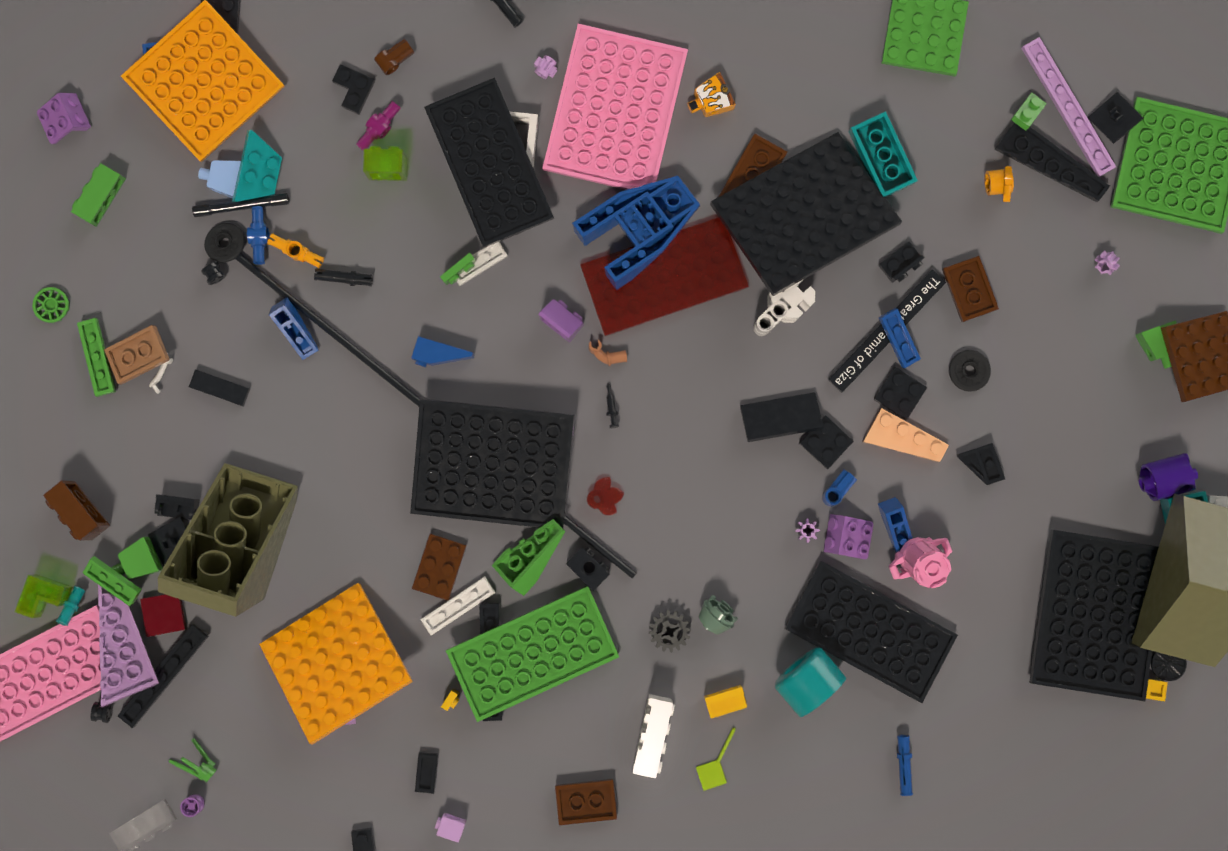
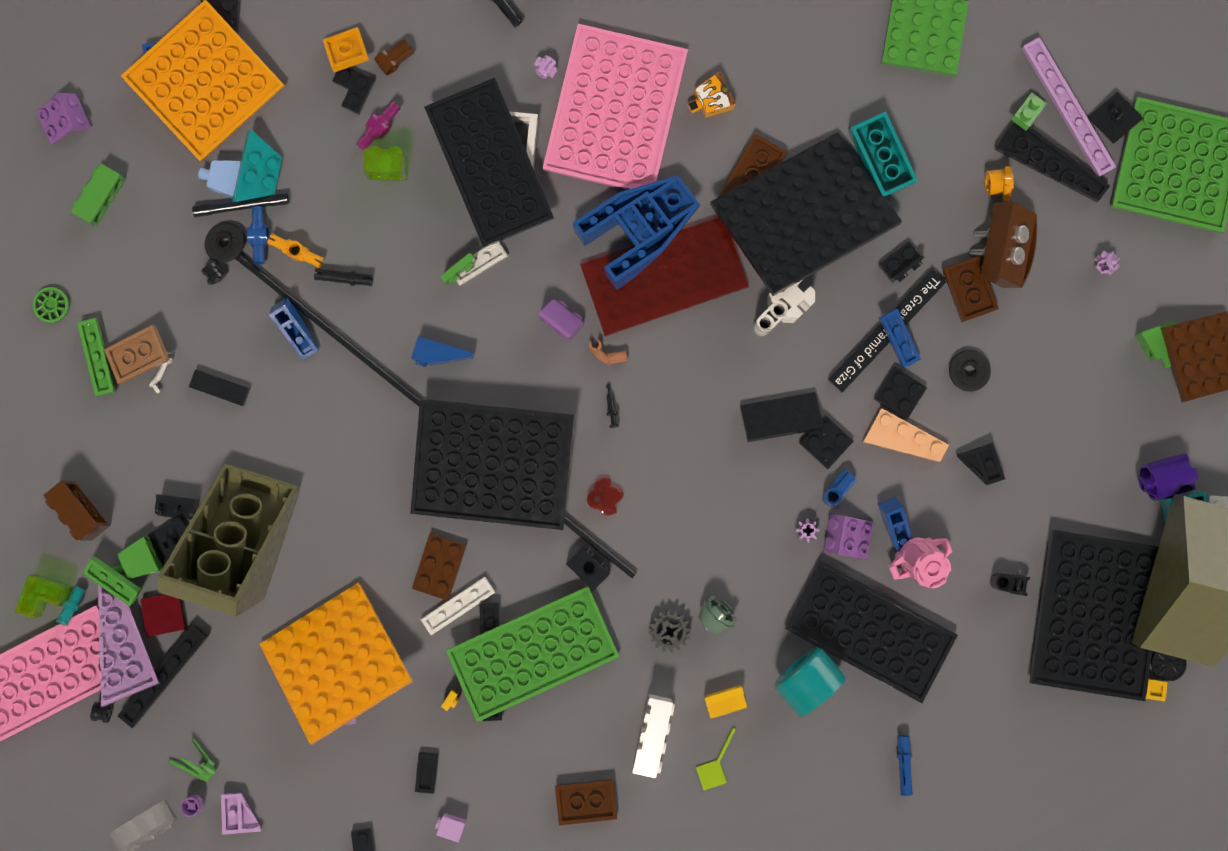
bright green wedge [492,519,565,596] -> none
none -> lavender wing [221,792,261,835]
none -> light orange plate [323,27,369,73]
none -> reddish brown piece [970,202,1037,288]
none -> black piece [990,573,1030,596]

